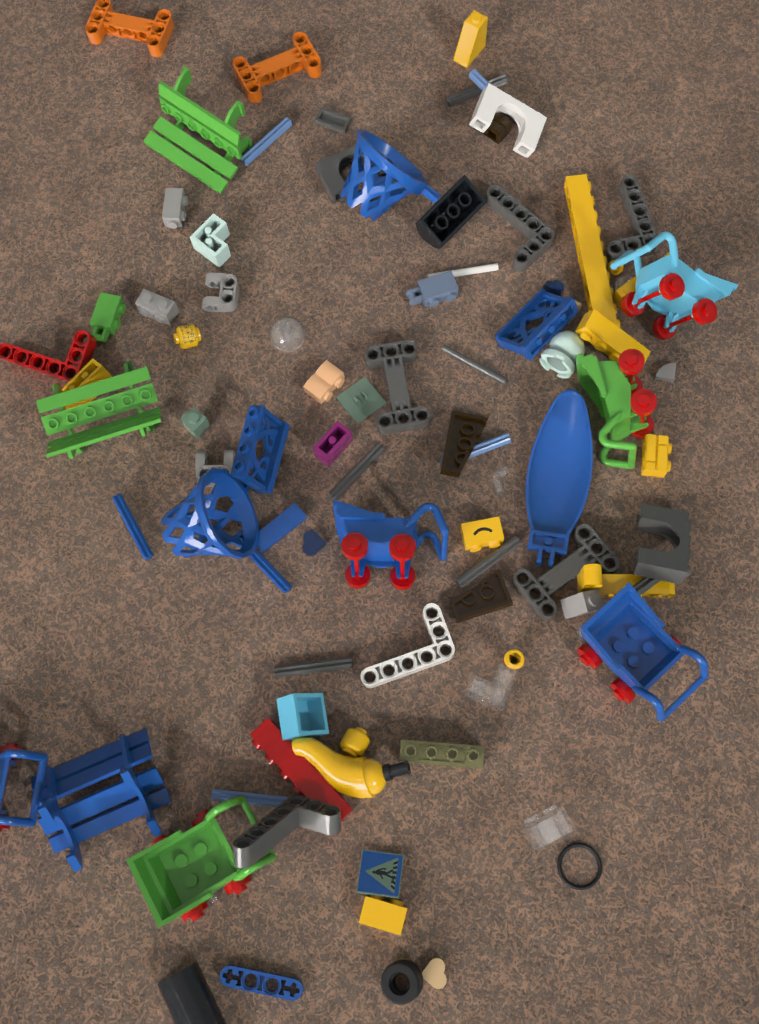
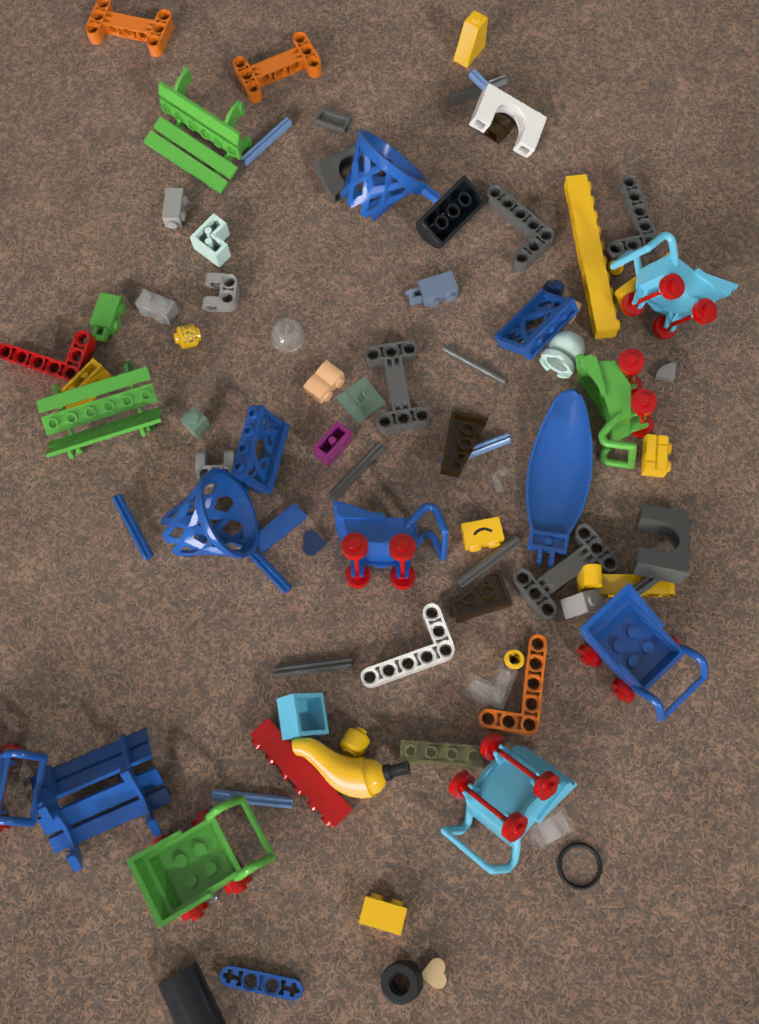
dark grey beam [233,795,341,868] -> none
piece [356,849,404,899] -> none
white bar [428,263,499,278] -> none
yellow brick [575,309,651,364] -> none
clear arm [613,273,635,292] -> none
none -> medium azure piece [441,732,577,874]
none -> orange beam [478,634,547,736]

